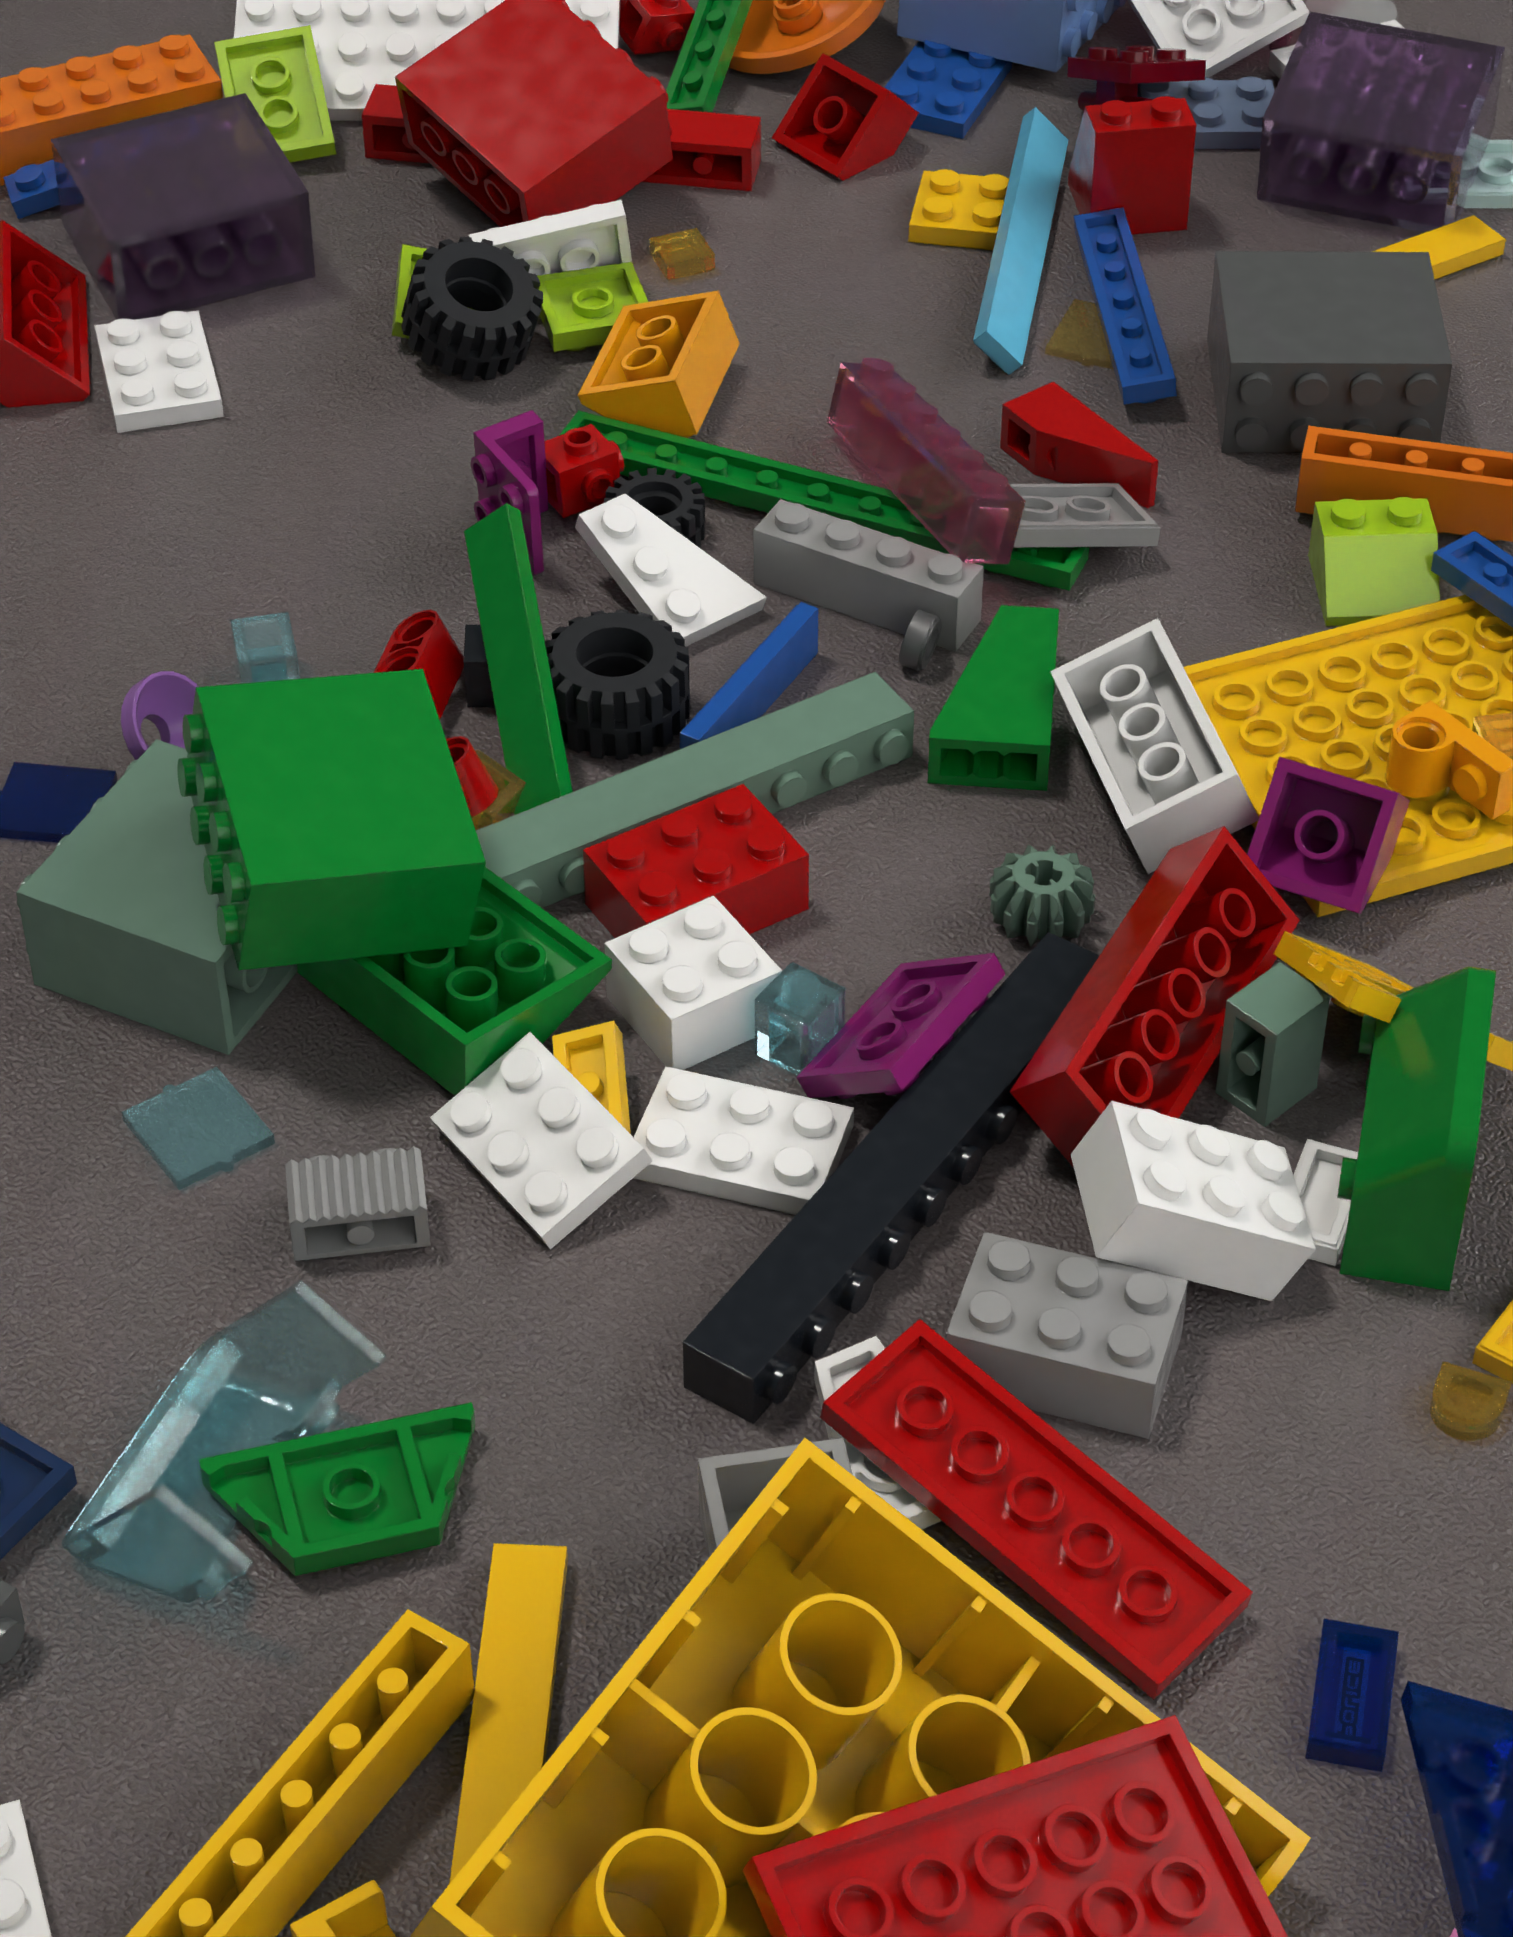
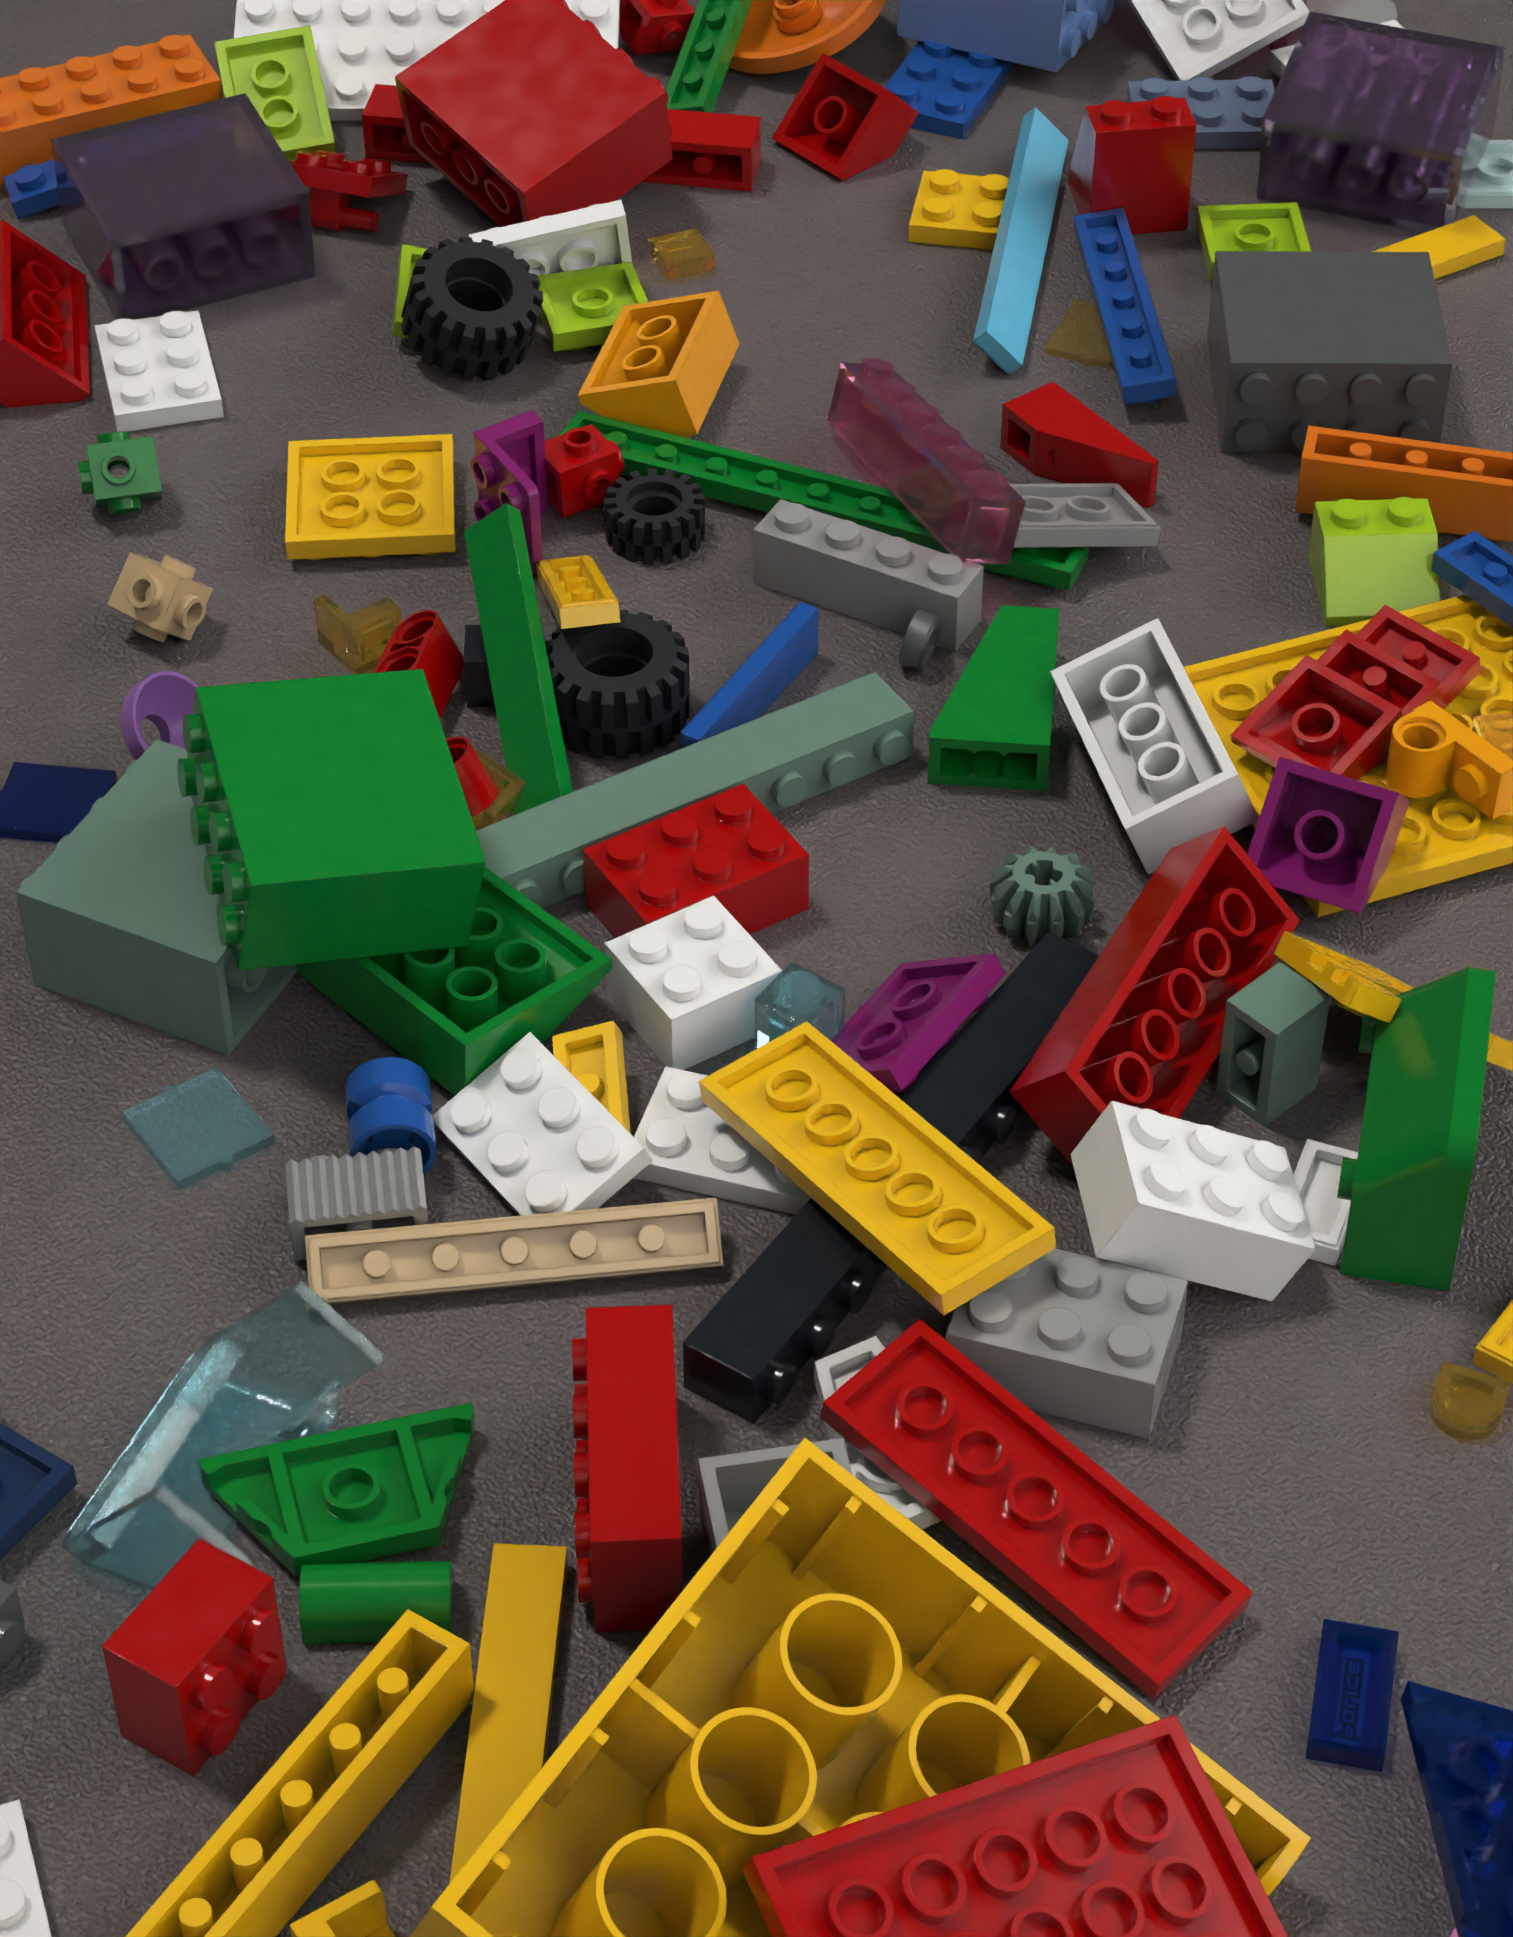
clear light blue brick [230,612,300,684] -> none
white wing [575,494,767,647] -> none
dark red plate [1067,45,1206,111] -> none
none -> green brick [78,431,162,515]
none -> red brick [102,1538,287,1777]
none -> tan brick [107,552,213,643]
none -> red plate [276,150,408,232]
none -> yellow plate [285,434,456,560]
none -> green brick [299,1561,455,1644]
none -> tan tile [305,1198,723,1306]
none -> clear yellow panel [314,594,402,674]
none -> blue wheel [344,1057,437,1174]
none -> yellow tile [536,555,621,629]
none -> red brick [572,1304,683,1633]
none -> yellow plate [699,1021,1056,1315]
none -> lime plate [1195,202,1312,280]
none -> red slope [1230,605,1481,780]

